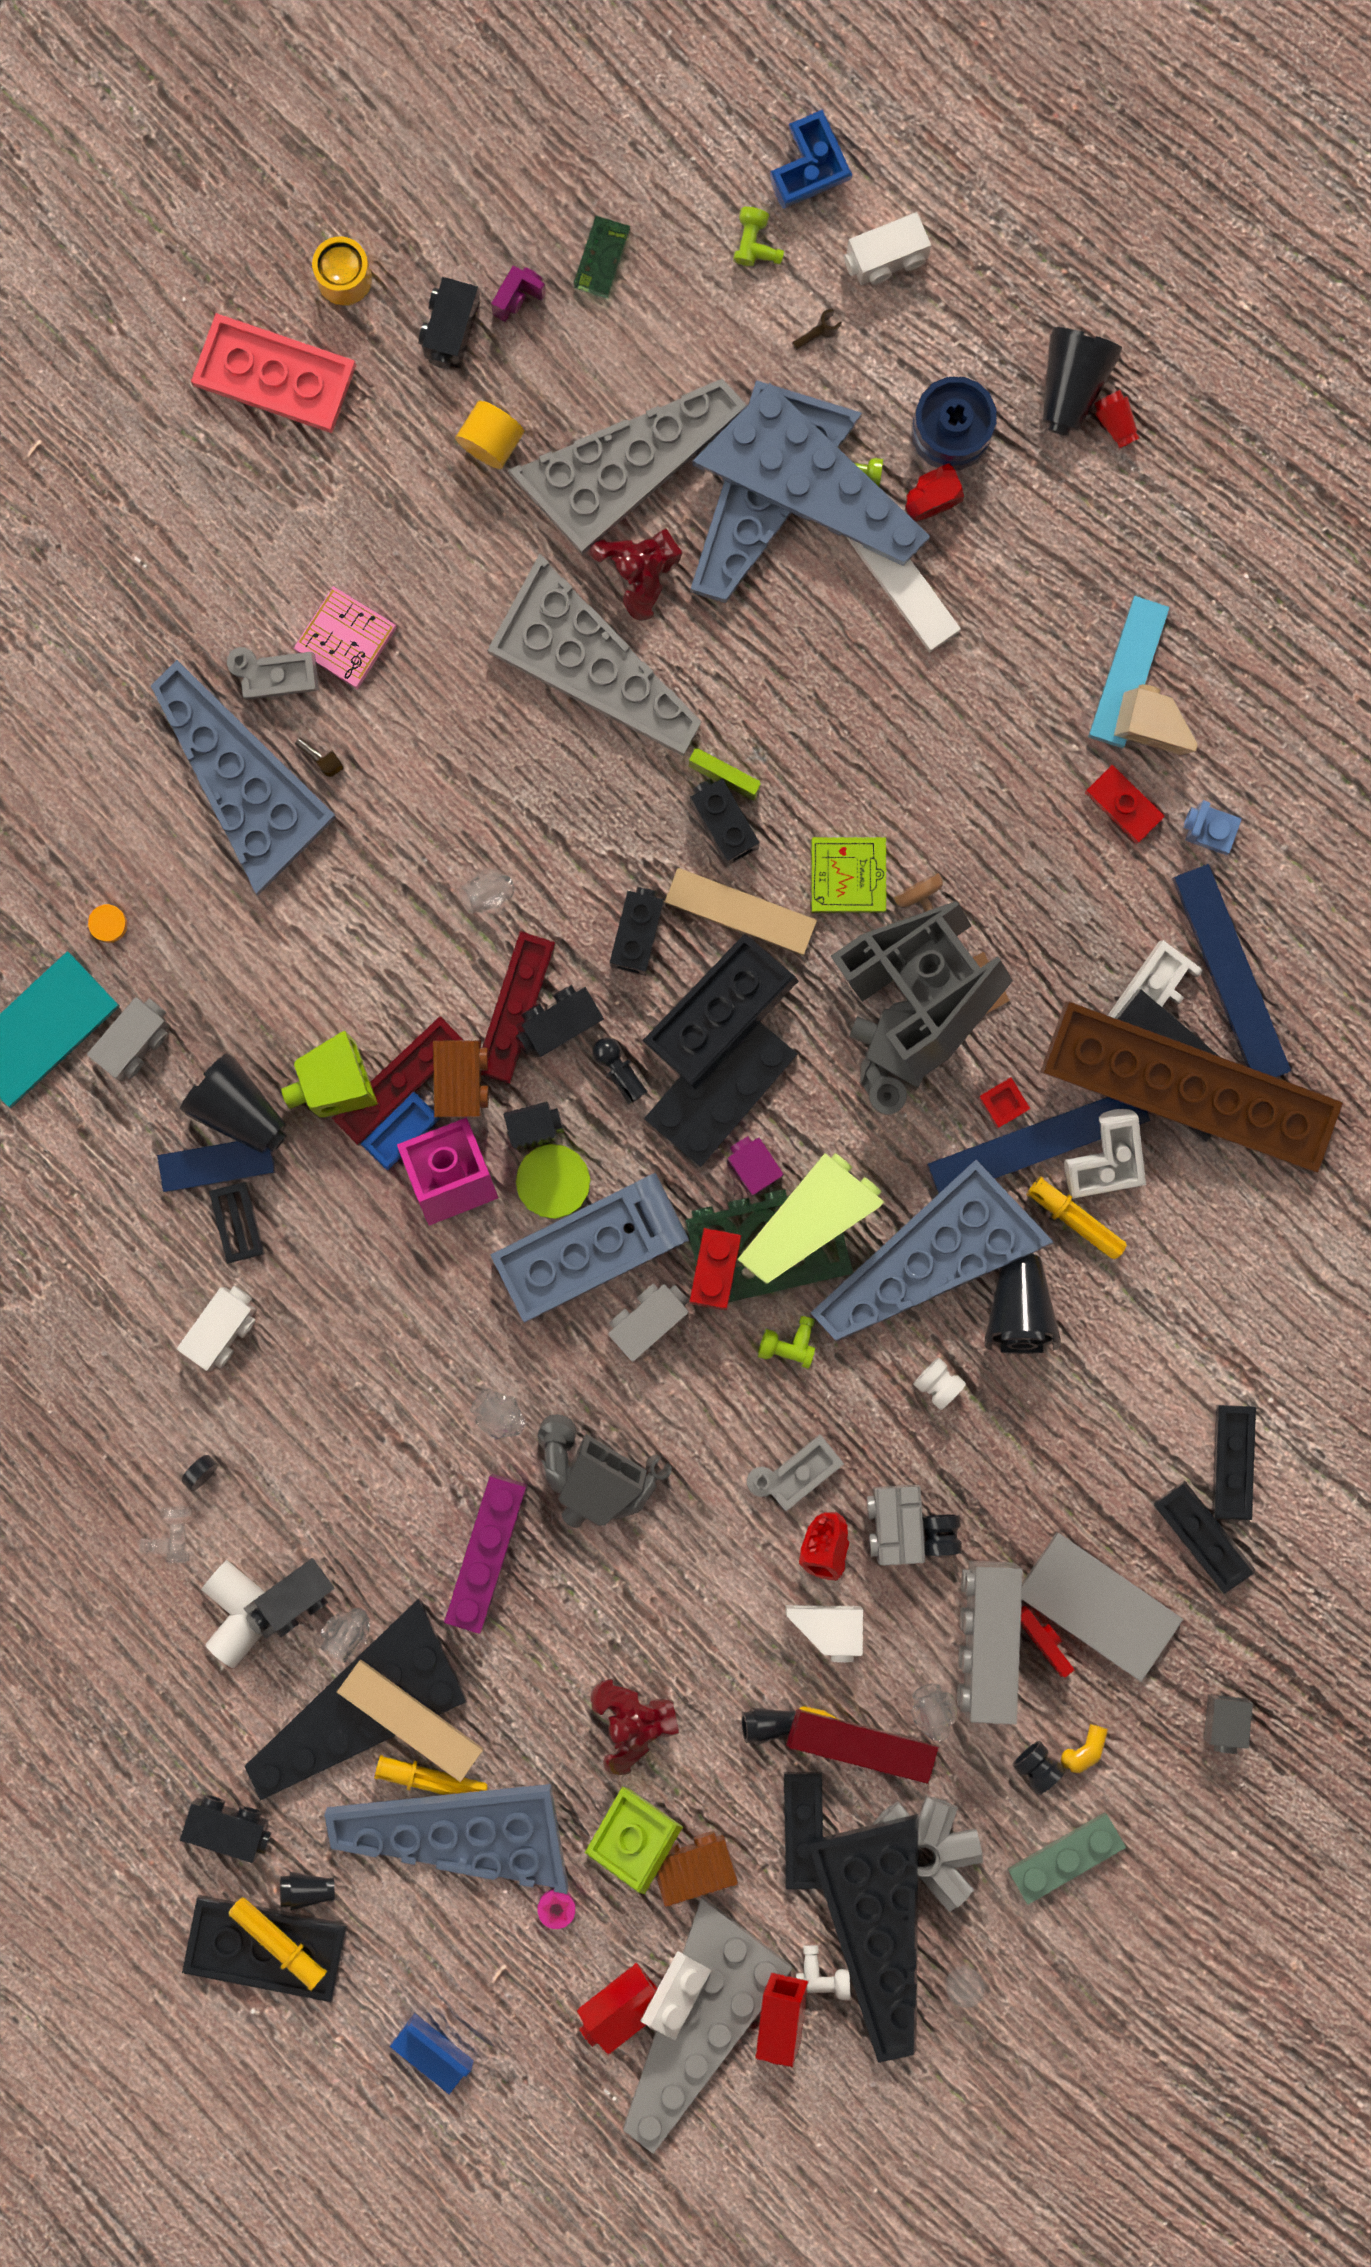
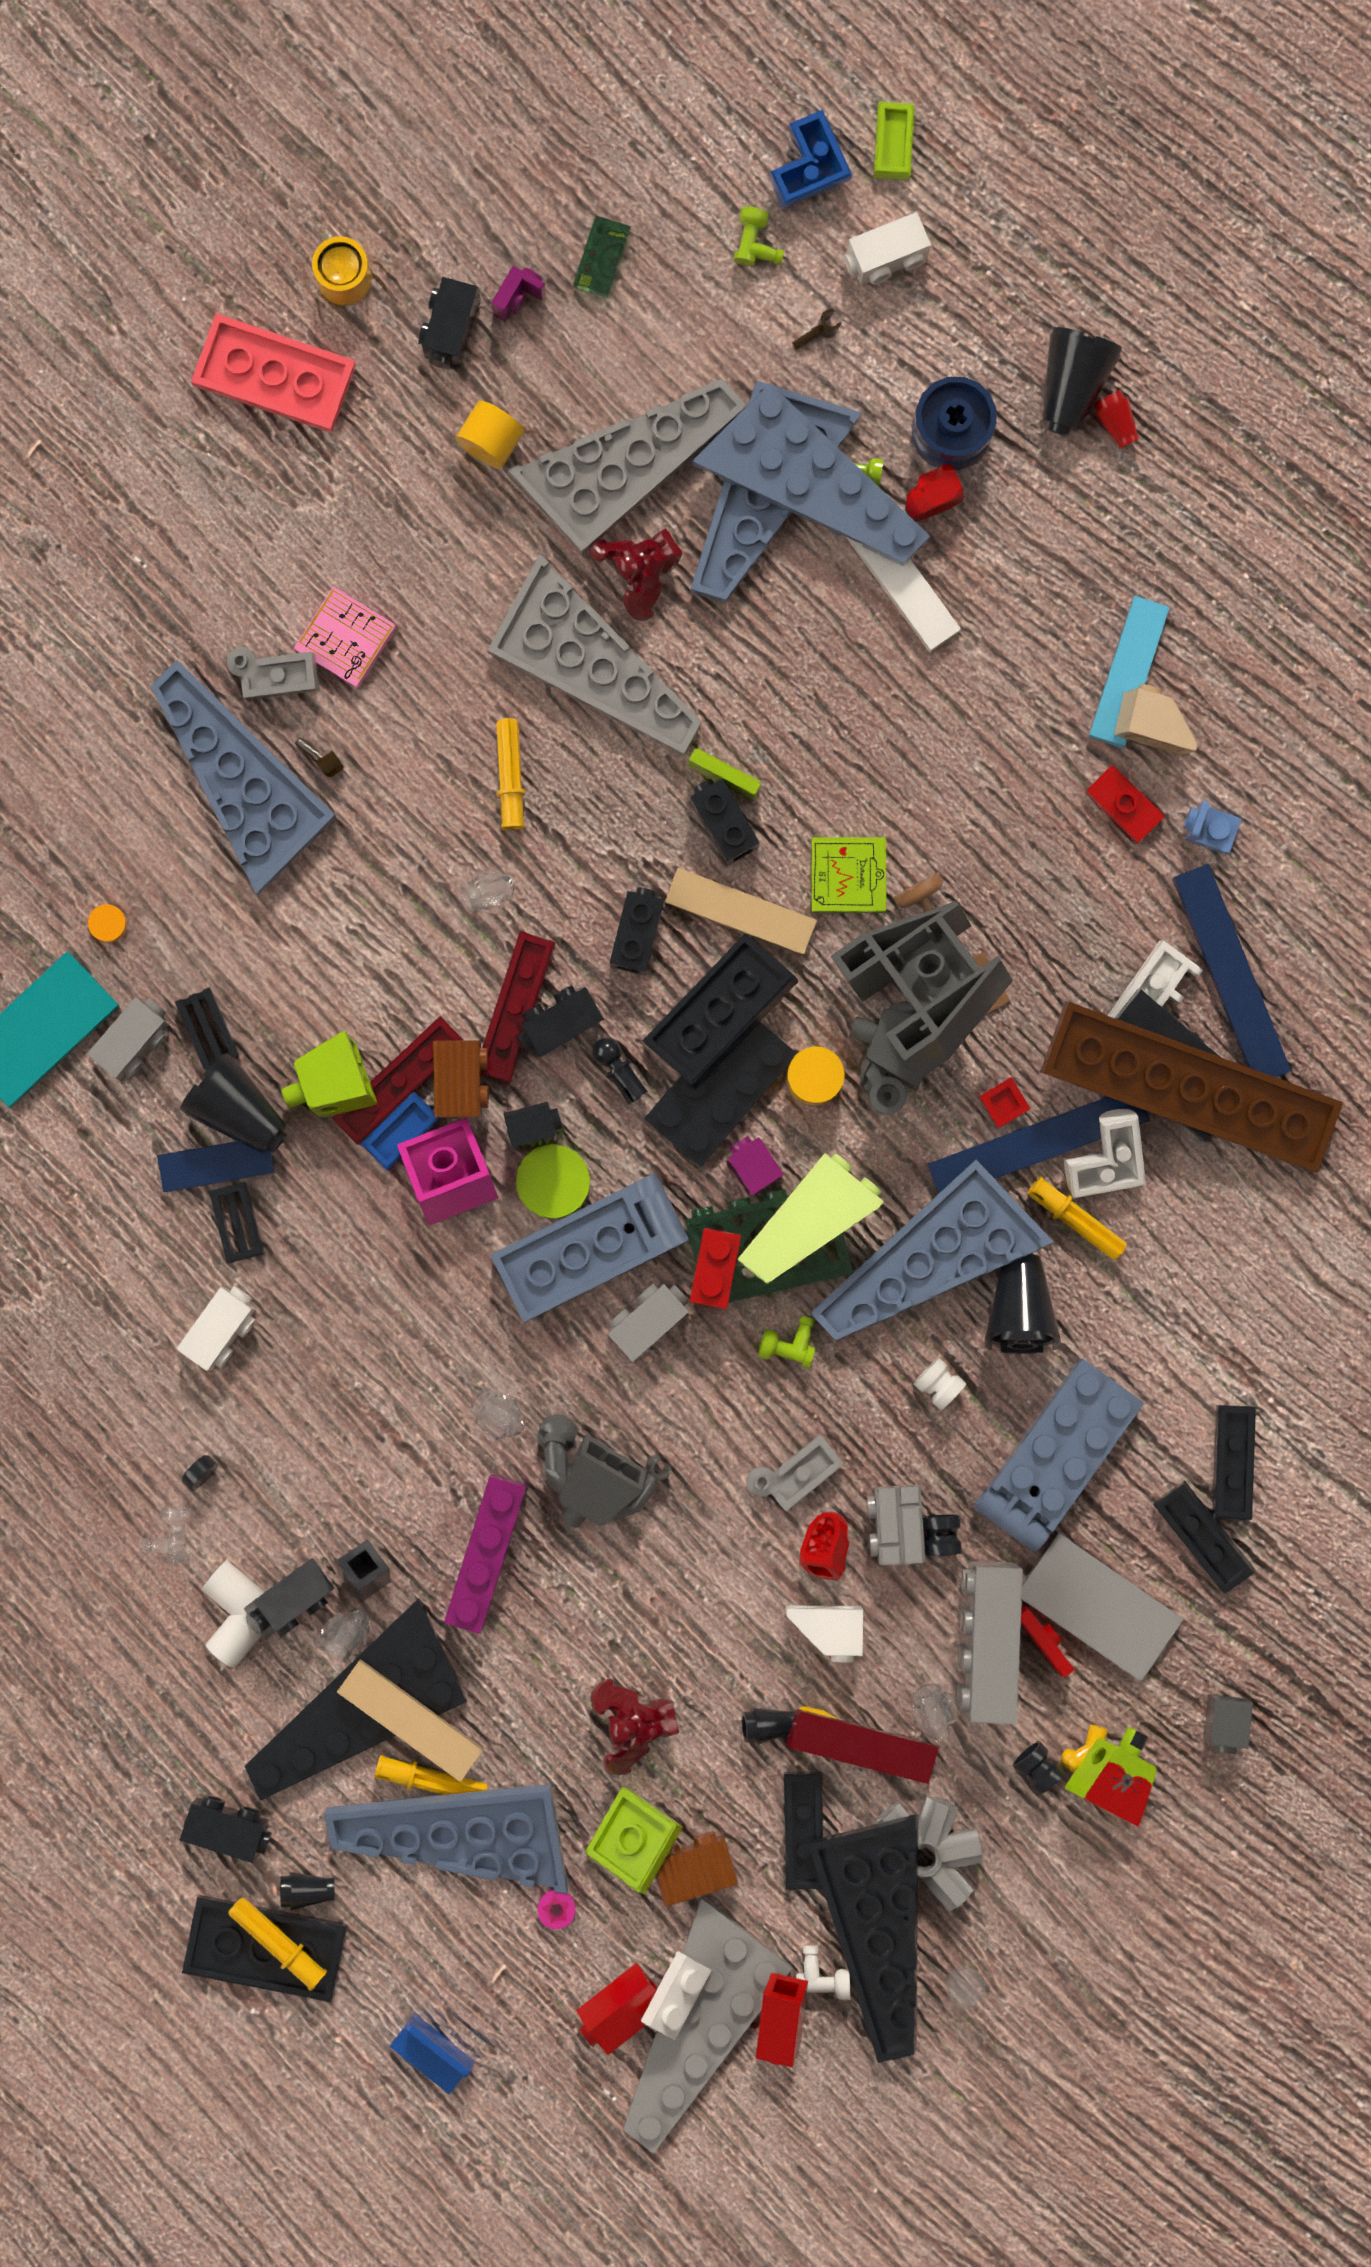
sand green plate [1007,1812,1126,1905] -> none
none -> black tile [175,987,240,1071]
none -> black brick [336,1539,391,1604]
none -> yellow axle [496,718,526,830]
none -> yellow piece [786,1046,844,1106]
none -> lime tile [873,102,915,180]
none -> sand blue hinge [973,1358,1144,1553]
none -> torso [1065,1726,1157,1827]

